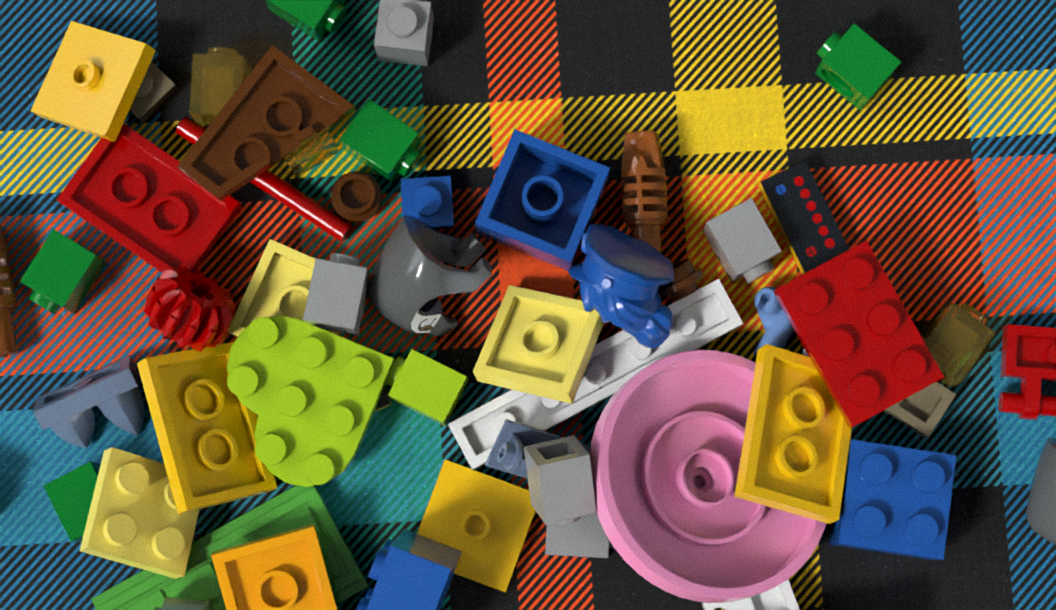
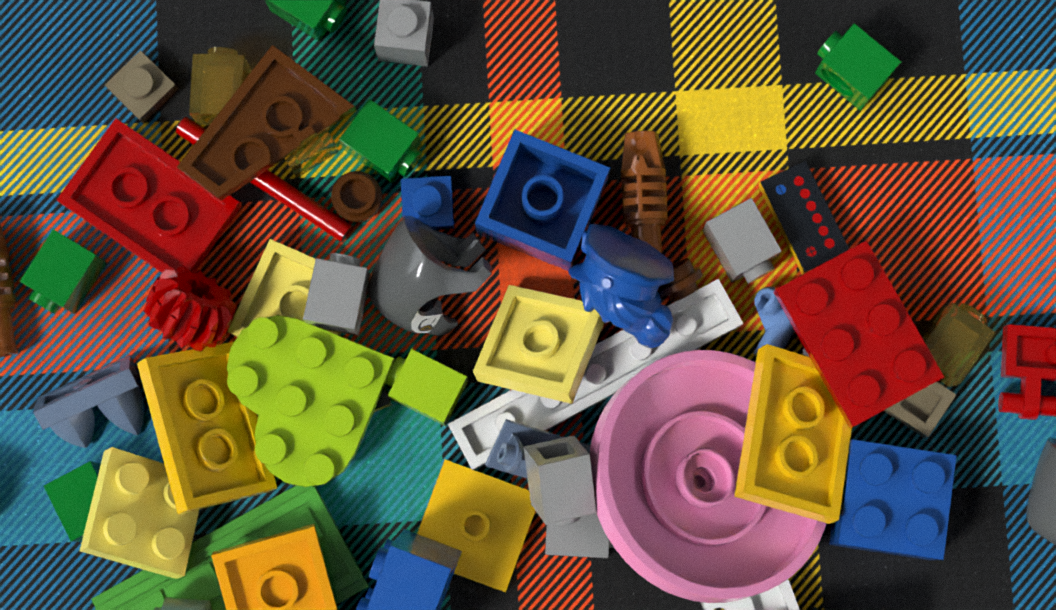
yellow plate [31,21,156,142] -> none

